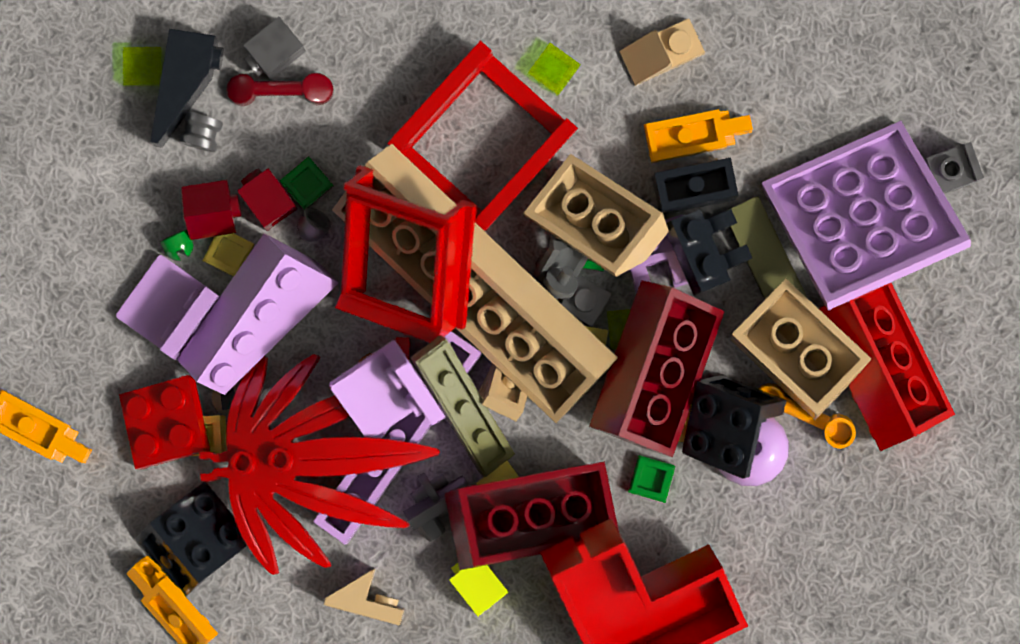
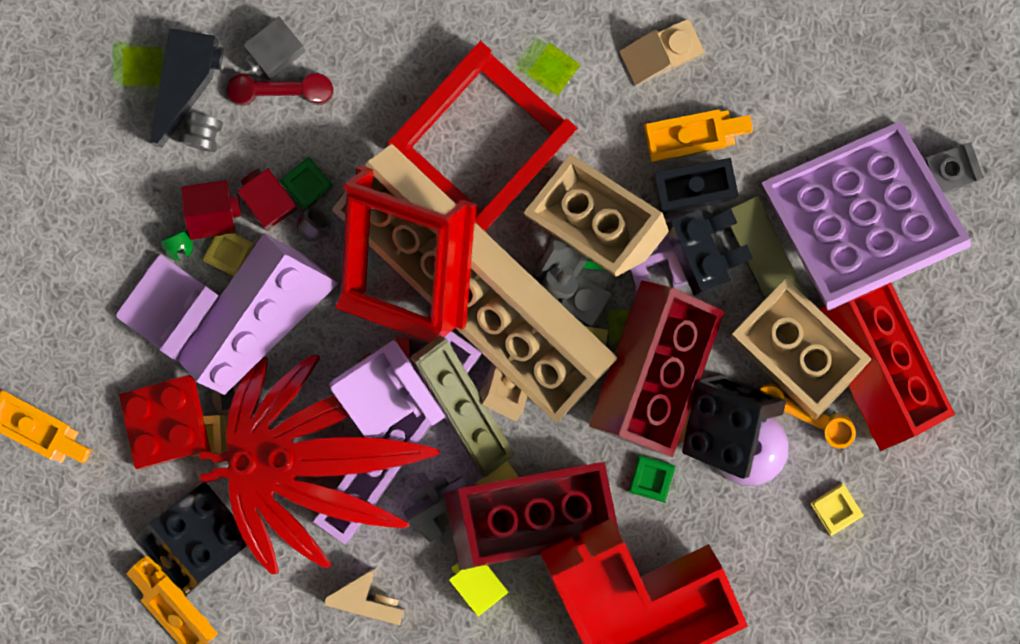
none -> light yellow tile [810,483,864,536]

